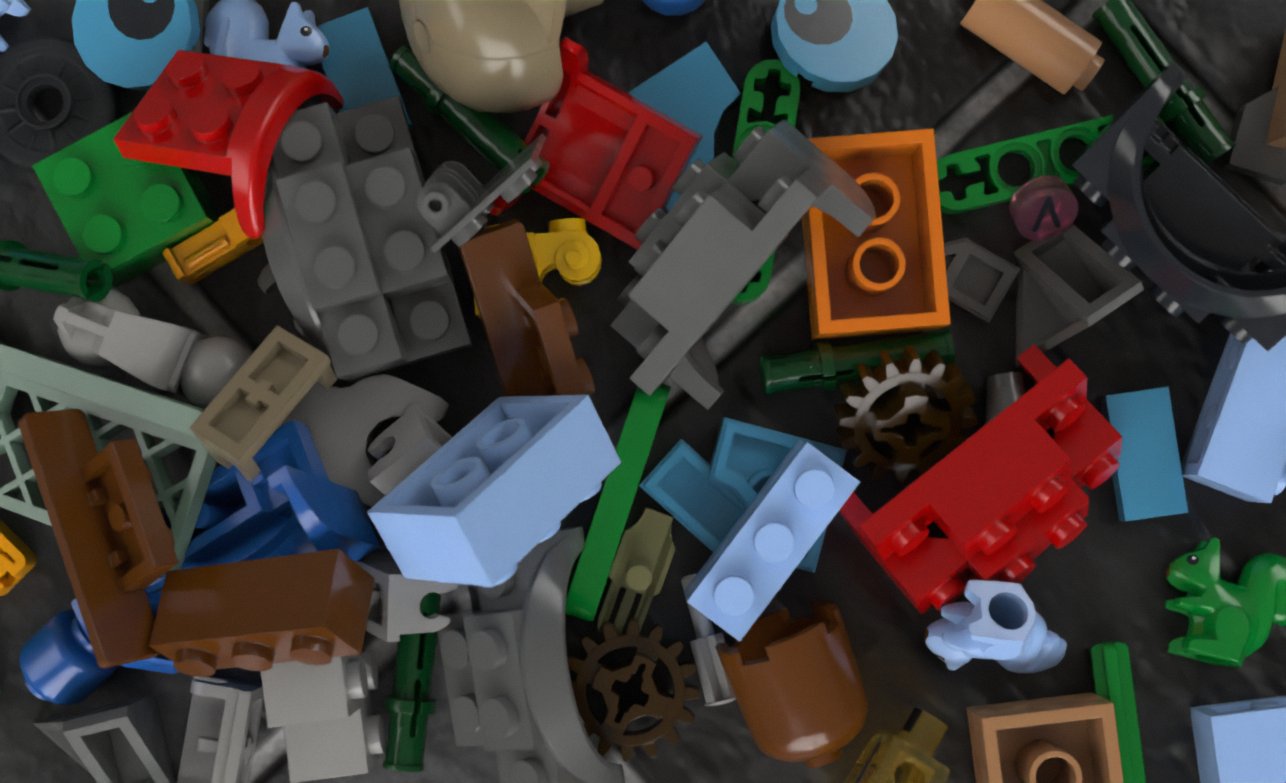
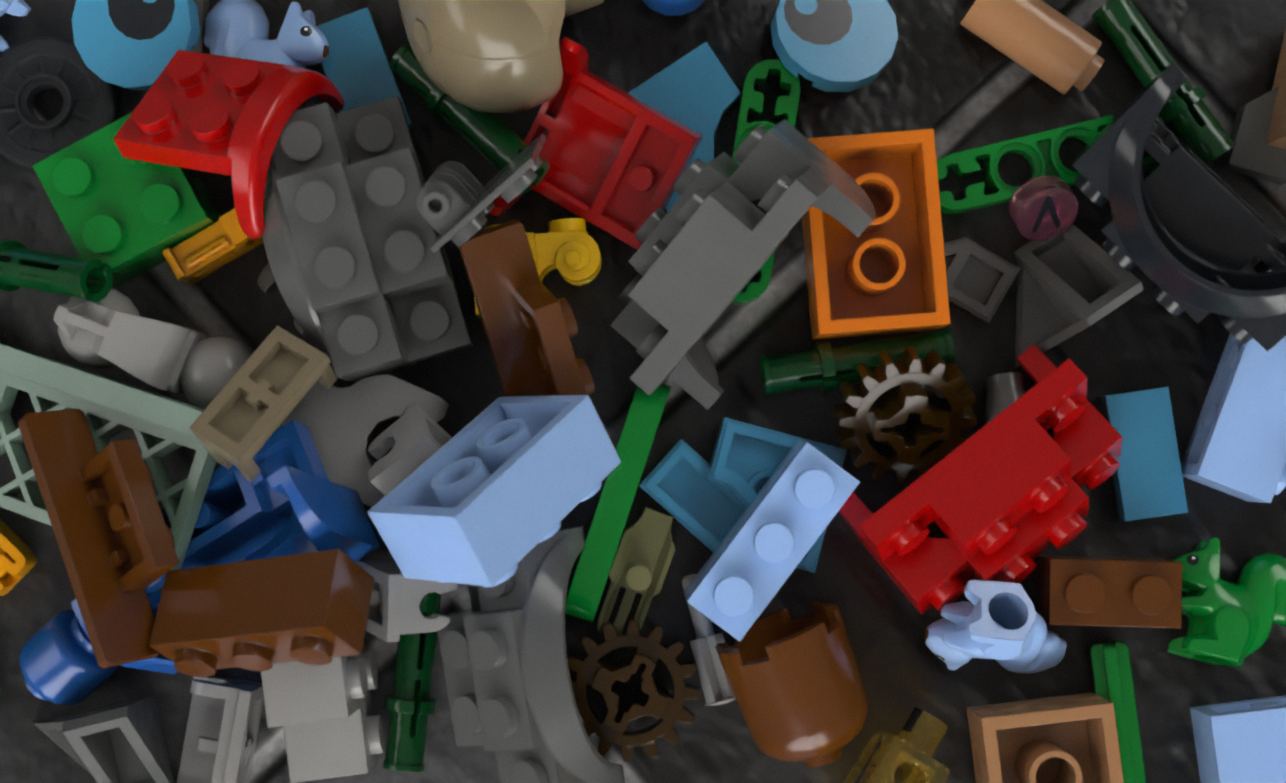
none -> reddish brown brick [1032,555,1182,628]

